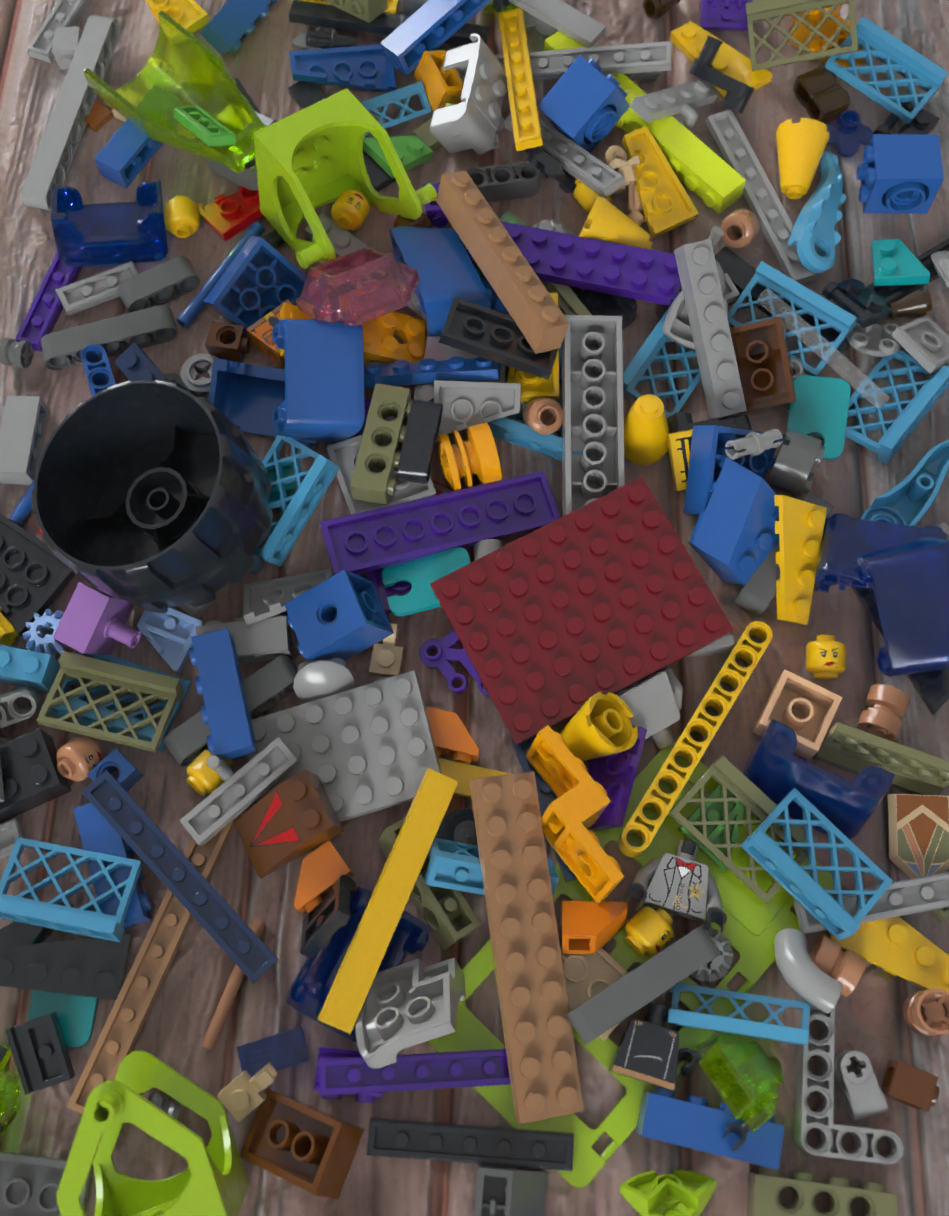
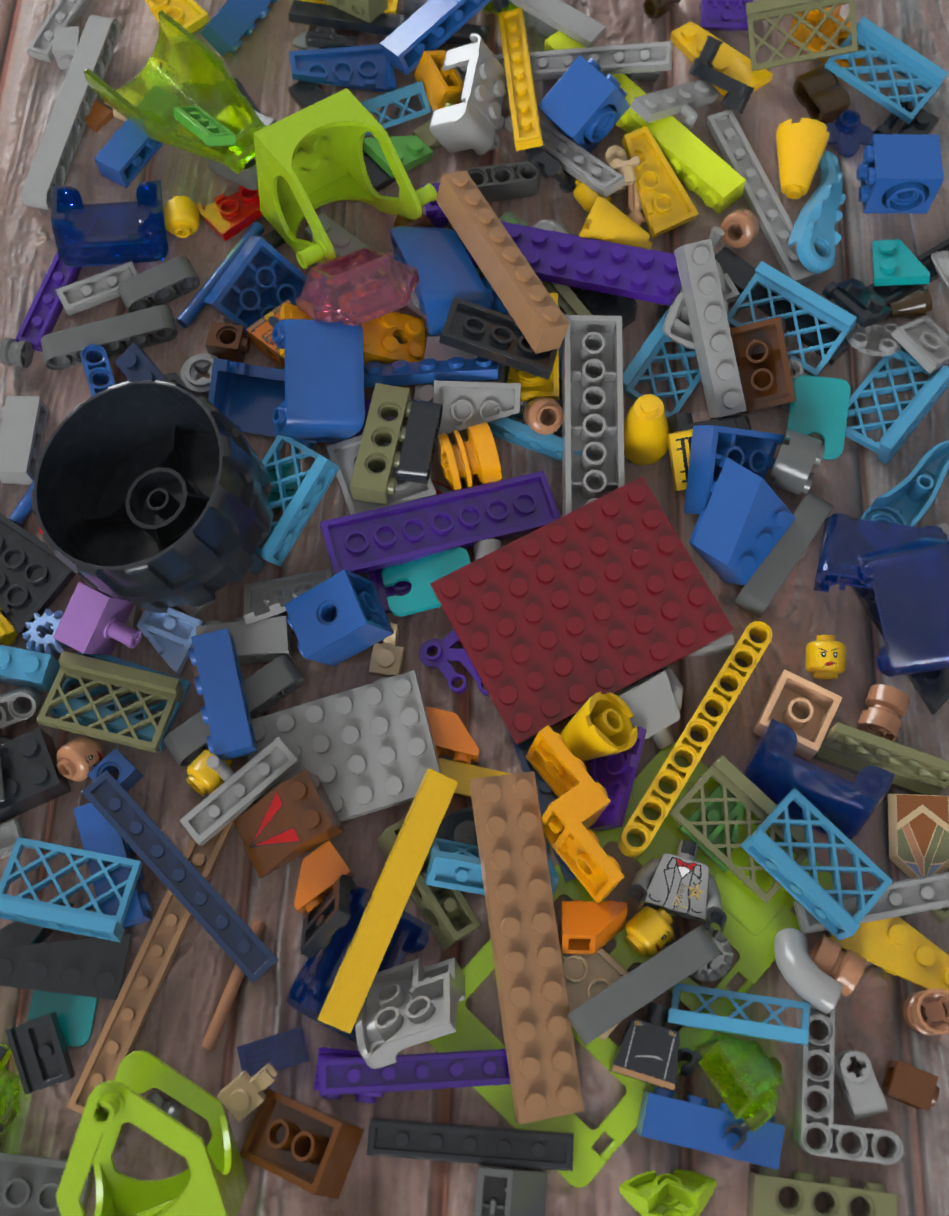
light grey dish [294,658,354,703] -> none
yellow head [331,190,370,231] -> none
light grey pin [725,429,783,459] -> none
clear axle [758,288,889,409] -> none
yellow wing [774,495,827,625] -> none

